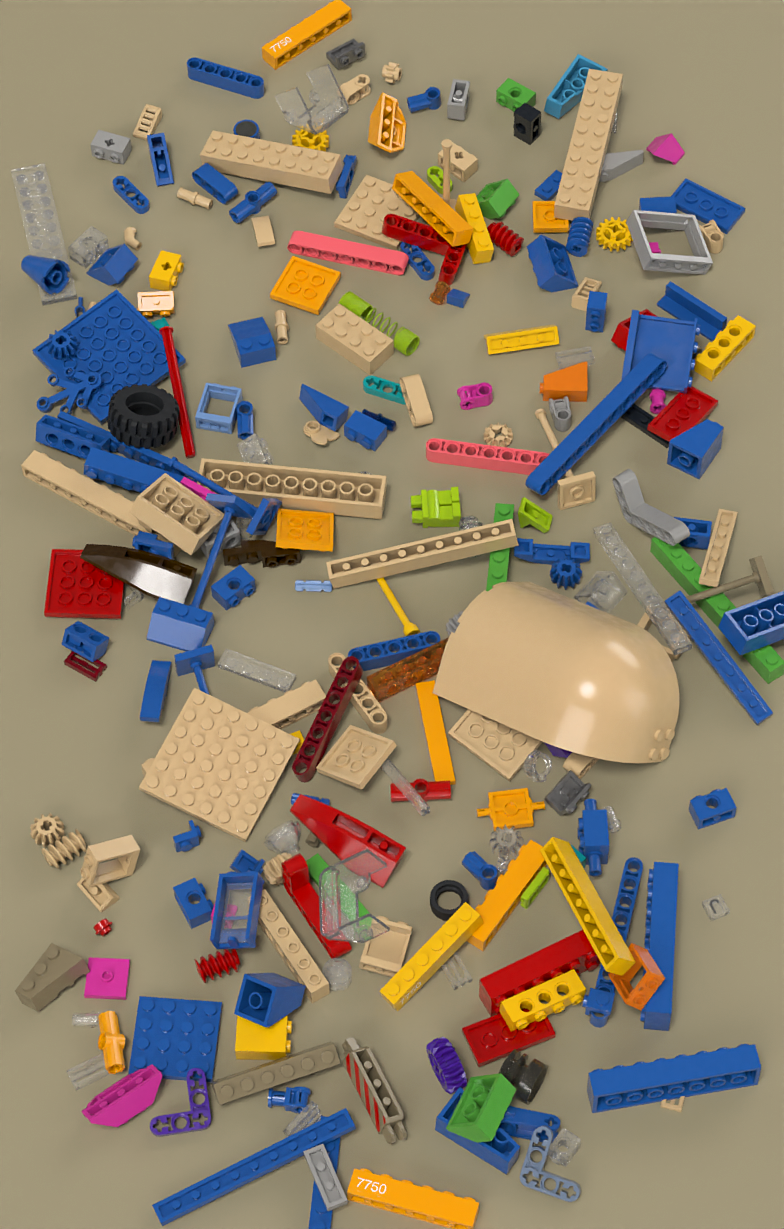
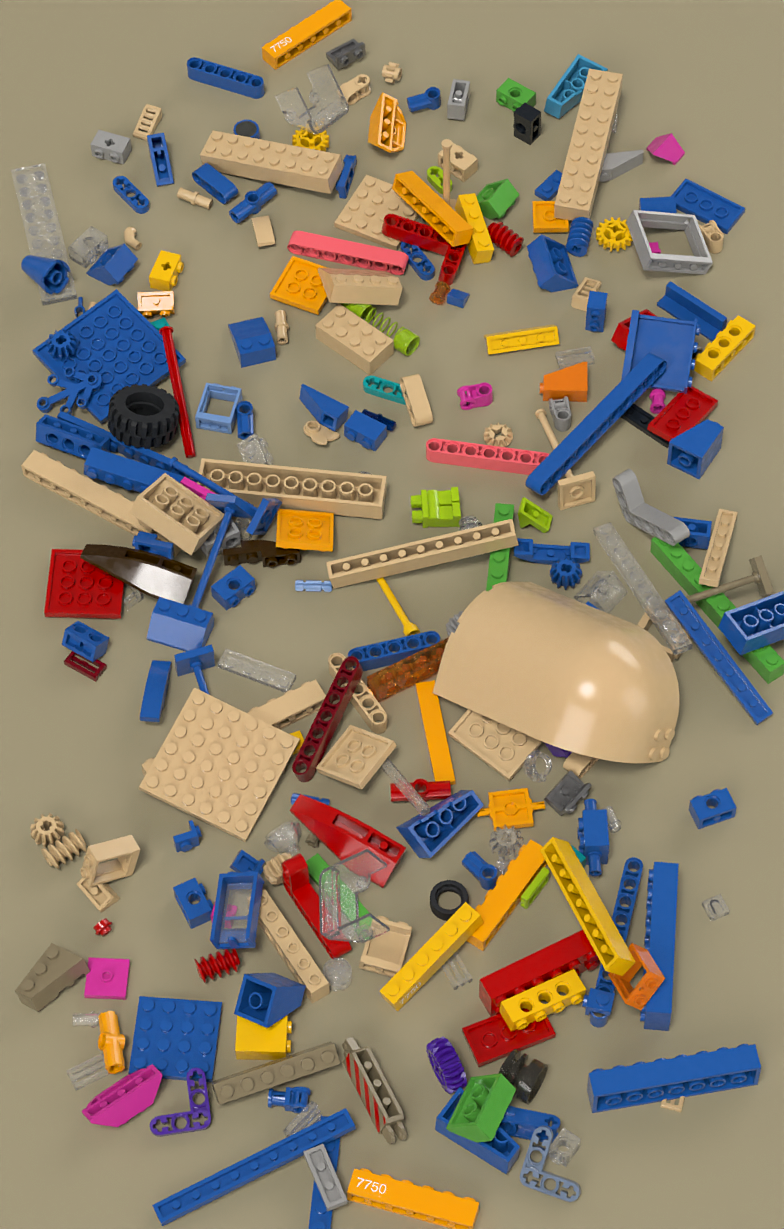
none -> tan slope [318,268,403,306]
none -> blue wedge [396,790,484,858]

